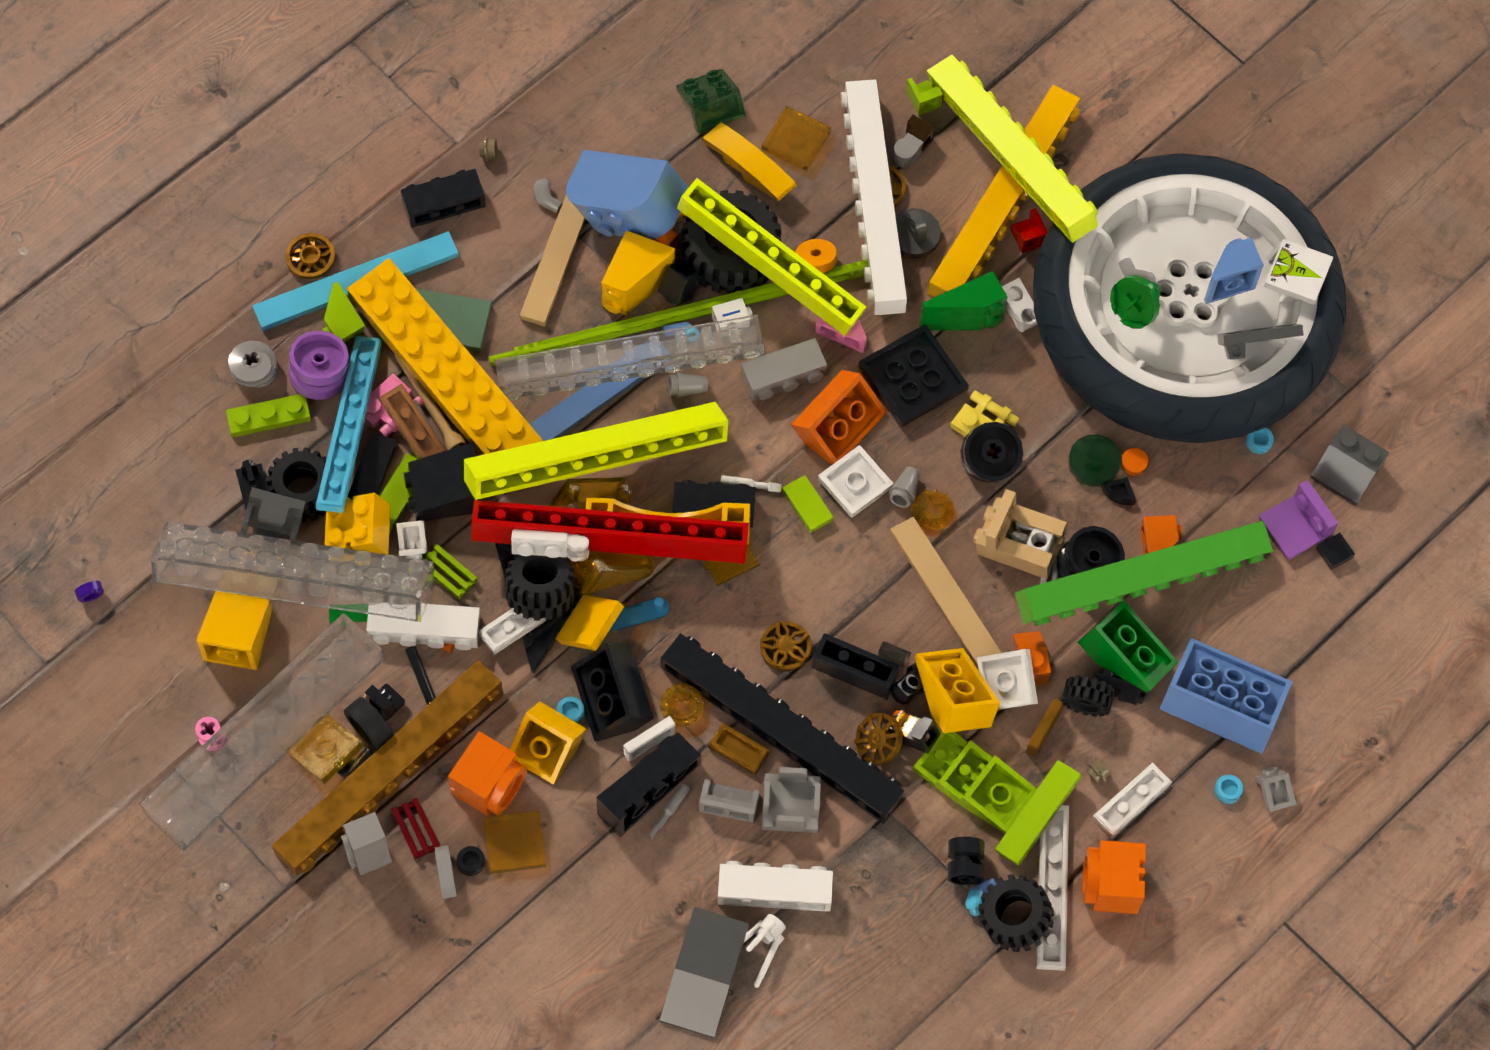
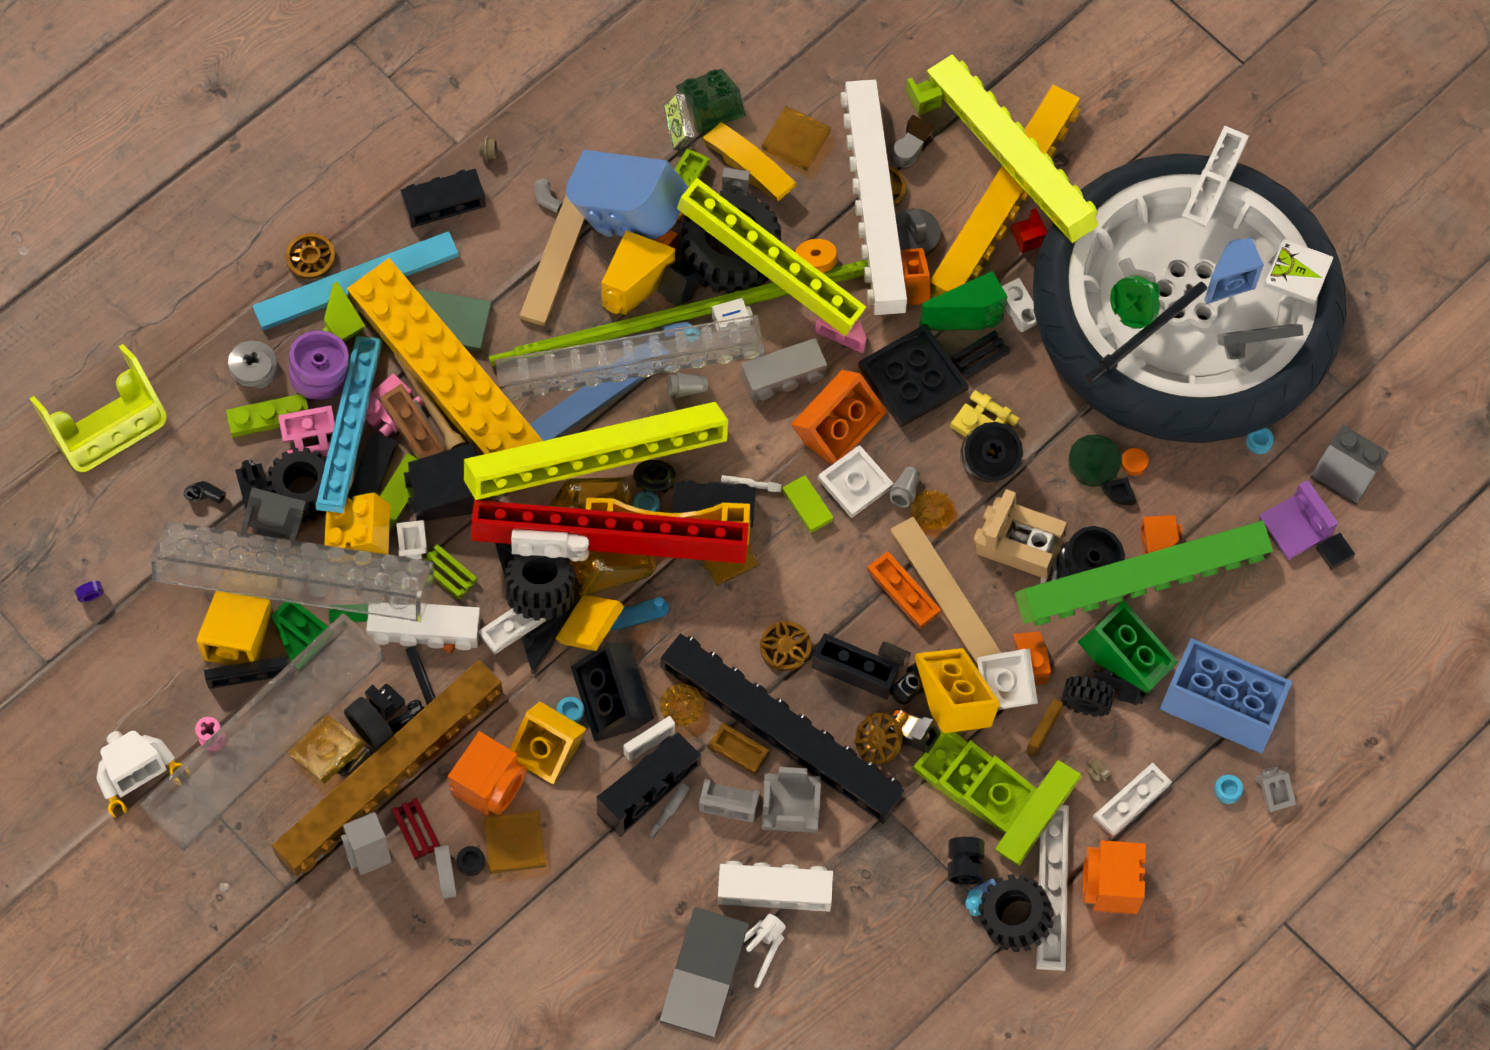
none -> neon yellow windscreen [29,344,167,472]
none -> white torso [96,731,187,818]
none -> black arm [184,481,226,504]
none -> black tile [204,656,291,689]
none -> green wing [271,596,332,670]
none -> bright pink plate [278,405,335,457]
none -> black arm [388,700,425,734]
none -> black gear [633,460,676,495]
none -> medium azure tile [633,491,660,512]
none -> tile [664,92,694,151]
none -> lime plate [675,148,710,187]
none -> light grey bracket [722,167,750,196]
none -> orange plate [867,551,941,630]
none -> orange slope [900,248,930,305]
none -> black tile [951,330,1010,380]
none -> black bar [1085,281,1207,384]
none -> white slope [1182,126,1249,227]

